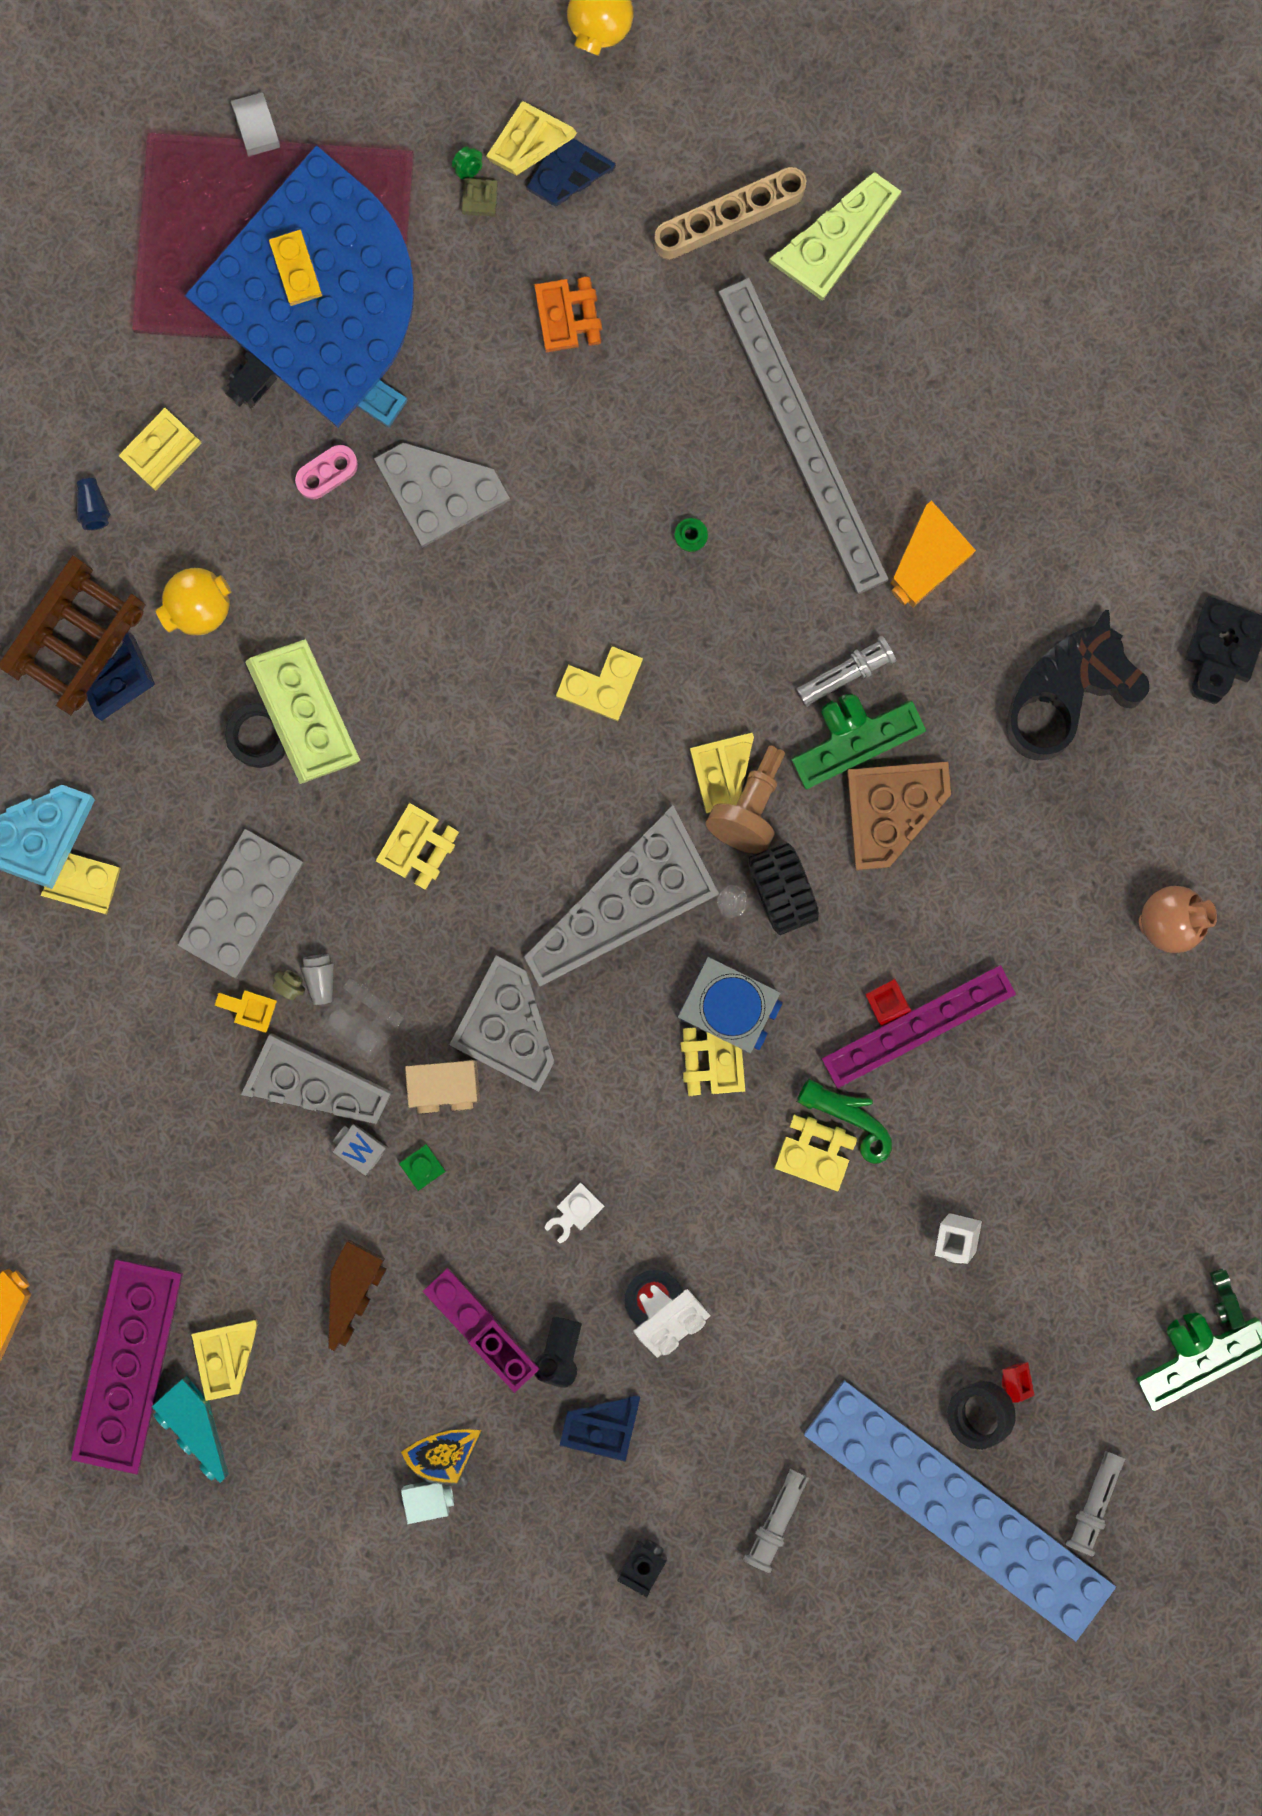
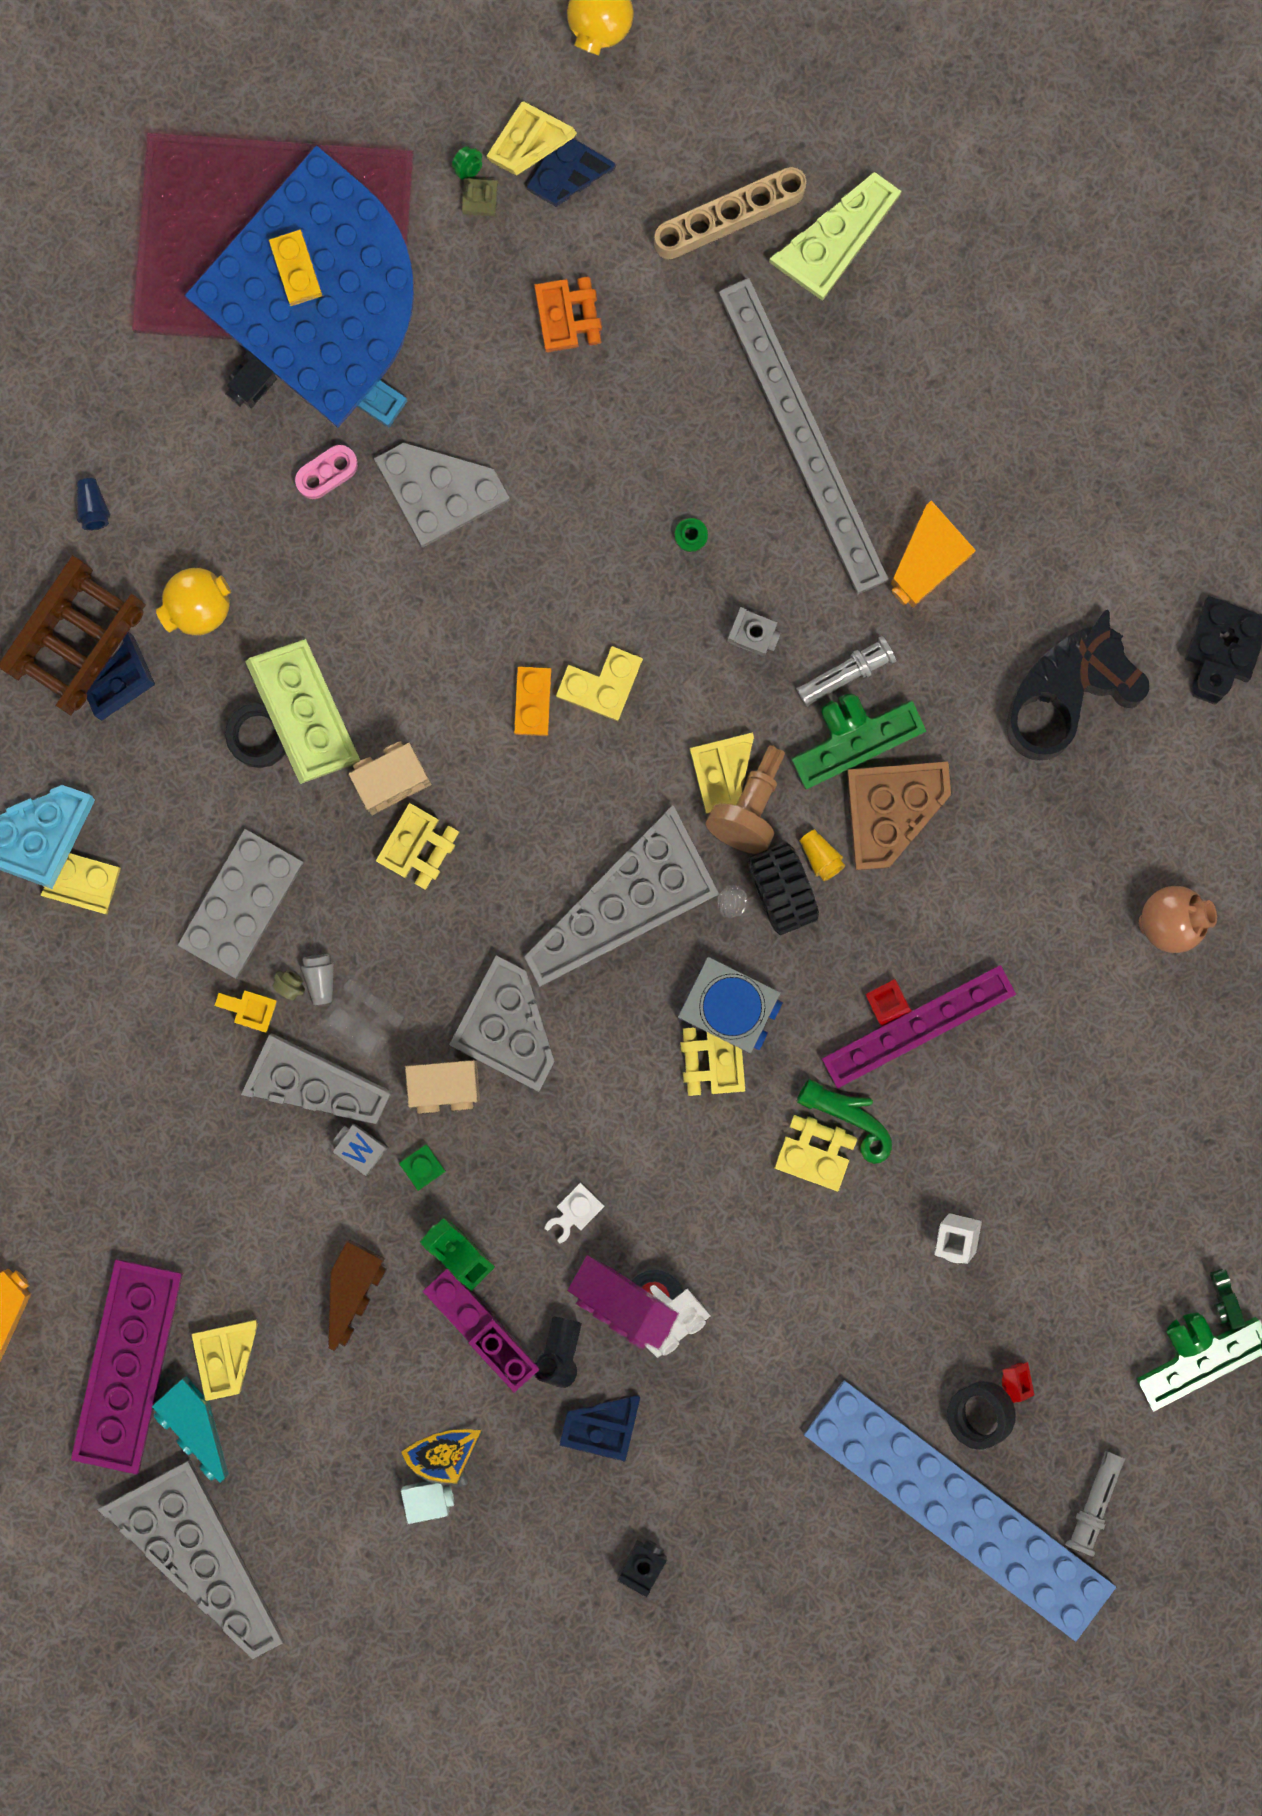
light yellow plate [119,408,201,491] -> none
light grey slope [231,92,280,156] -> none
light grey pin [743,1468,810,1573] -> none
none -> light grey wing [98,1460,284,1659]
none -> tan brick [349,741,432,815]
none -> green brick [420,1218,495,1291]
none -> light orange plate [514,667,551,736]
none -> magenta brick [567,1255,680,1350]
none -> light grey brick [727,607,781,657]
none -> yellow cone [799,830,845,881]

